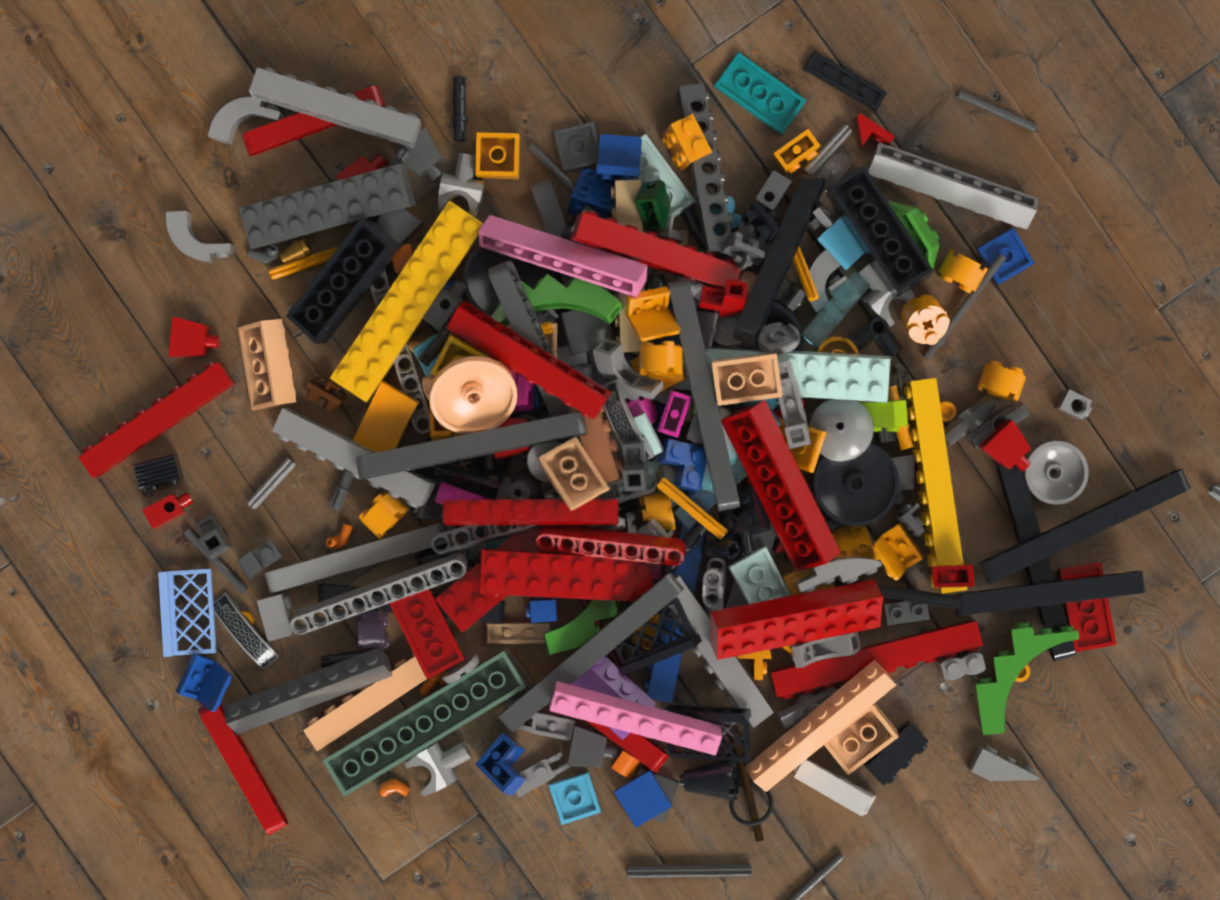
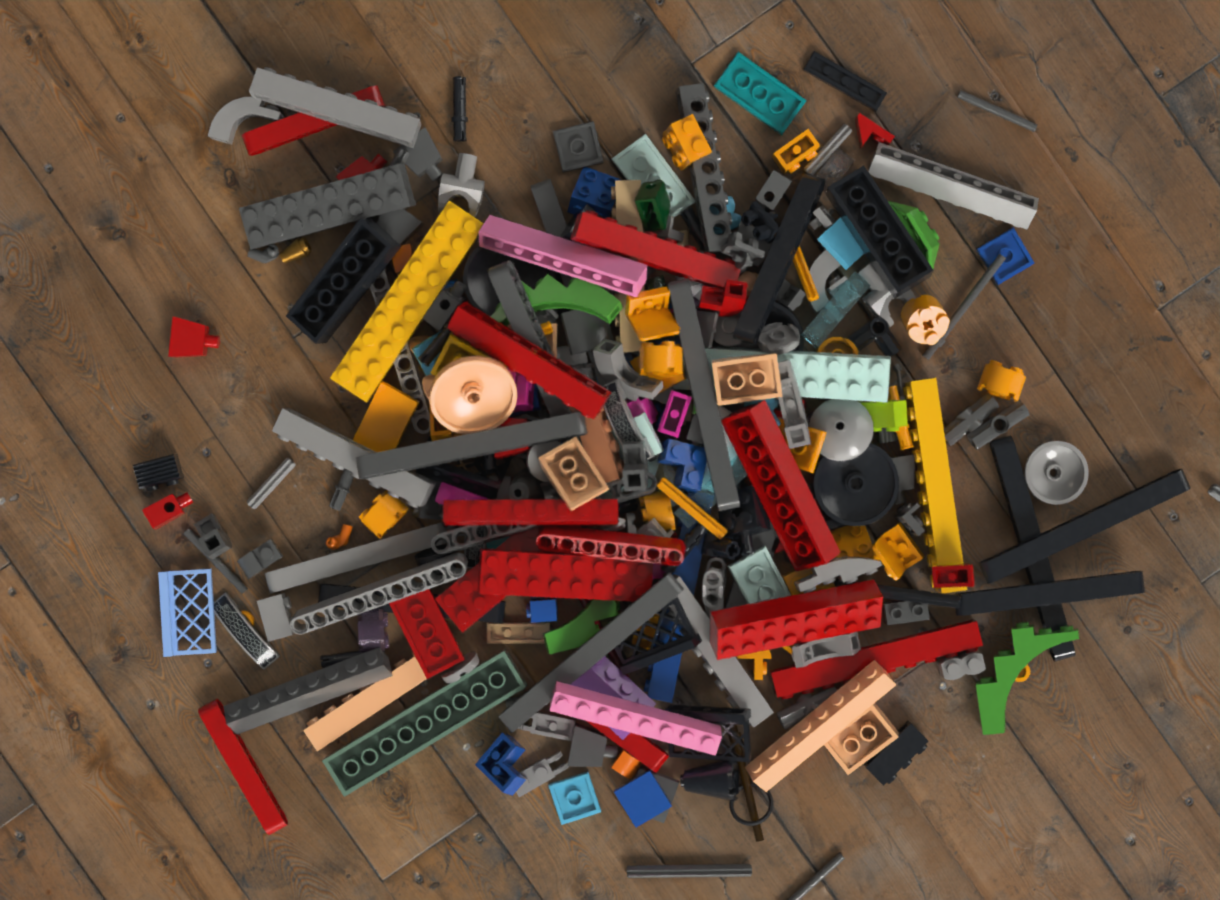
red brick [78,361,236,478] -> none
light grey arch [166,211,235,263] -> none
blue bracket [175,653,232,712] -> none
light nougat slope [238,319,296,410] -> none
light orange axle [269,246,339,280] -> none
reddish brown hips [306,376,347,413] -> none
orange arm [378,779,411,797] -> none
light grey connector [404,741,472,796] -> none
orange arm [419,671,446,696] -> none
light orange brick [475,132,520,179] -> none
dark grey bar [527,143,576,193] -> none
blue bracket [596,134,642,181] -> none
white slope [794,758,876,816] -> none
light orange brick [938,249,988,293] -> none
light orange tile [940,401,957,422] -> none
light grey slope [968,745,1040,781] -> none
red torso [977,419,1031,472] -> none
light grey brick [1055,389,1092,420] -> none
red plate [1058,561,1117,652] -> none

